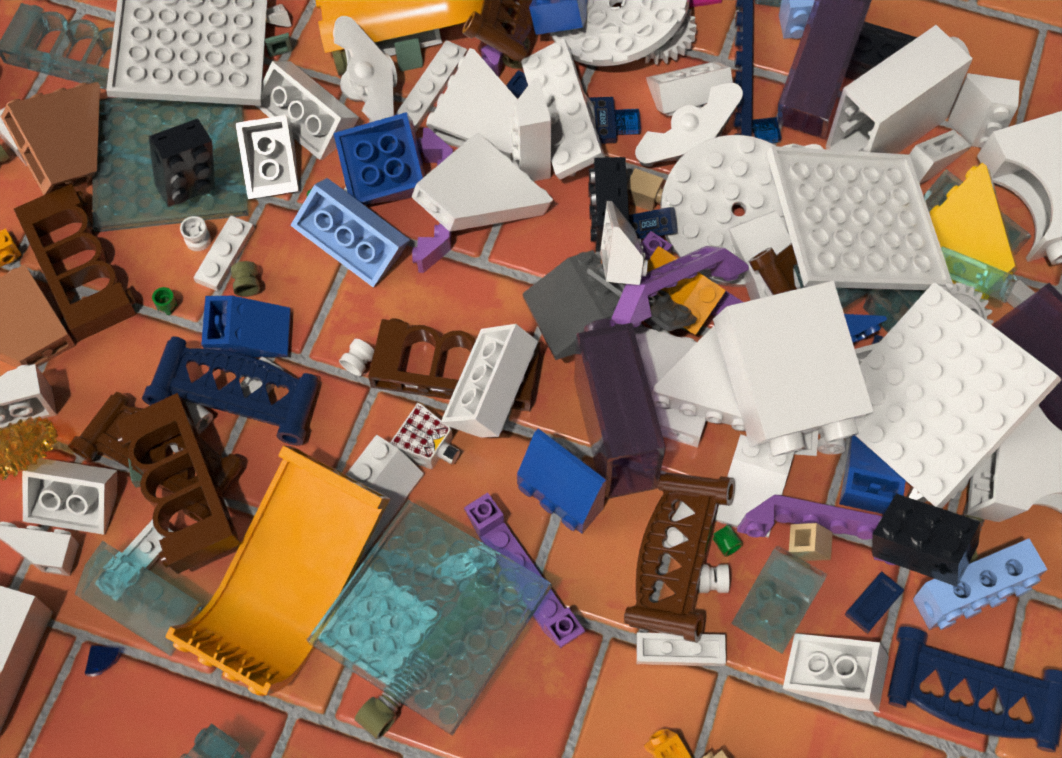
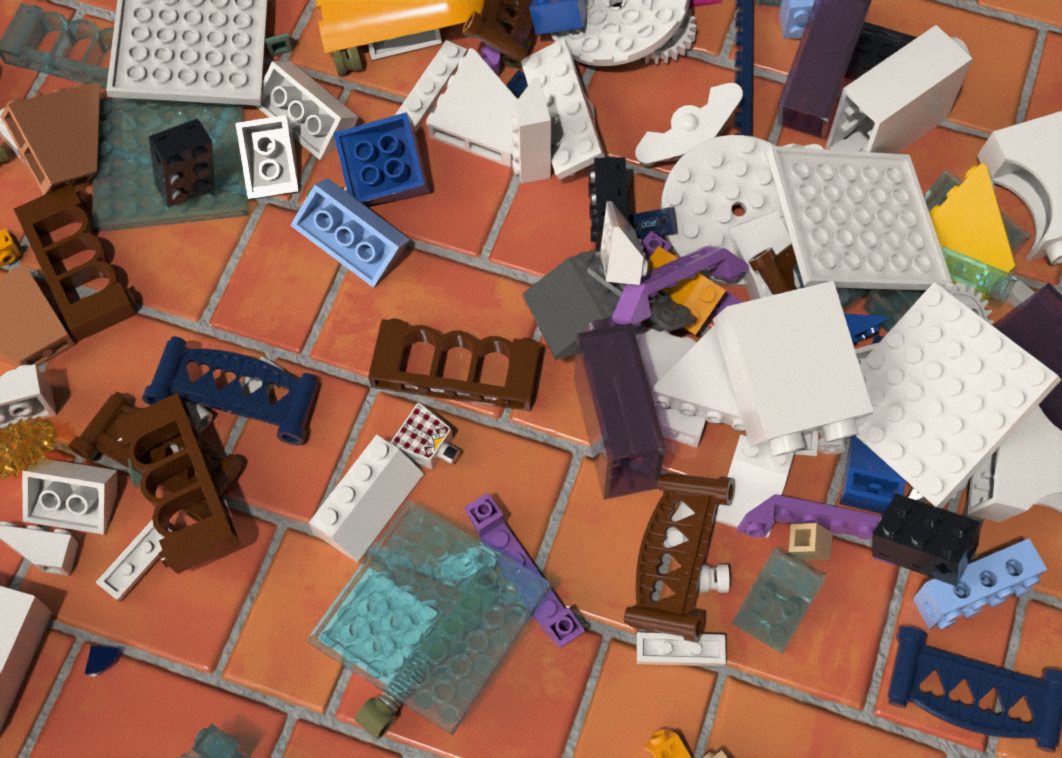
clear light blue slope [75,541,204,656] -> none
green hose [152,287,178,315] -> none
light orange panel [165,446,390,696] -> none
white wheel [180,216,211,251] -> none
white plate [193,215,255,291] -> none
blue slope [201,296,291,357] -> none
olive wheel [231,261,260,297] -> none
white slope [266,4,292,27] -> none
white piece [333,16,397,123] -> none
white wheel [339,339,374,376] -> none
sand green slope [394,38,423,71] -> none
medium lavender slope [412,128,453,273] -> none
white slope [412,132,553,232] -> none
white slope [441,324,538,438] -> none
blue slope [517,428,606,534] -> none
dark blue tile [589,97,616,144] -> none
clear blue tile [614,109,641,135] -> none
tan brick [627,168,663,211] -> none
white slope [646,61,733,116] -> none
green hose [713,525,743,557] -> none
tile [751,117,782,143] -> none
white slope [783,633,889,712] -> none
dark blue tile [845,571,904,634] -> none
white slope [909,130,972,184] -> none
white slope [948,73,1020,148] -> none

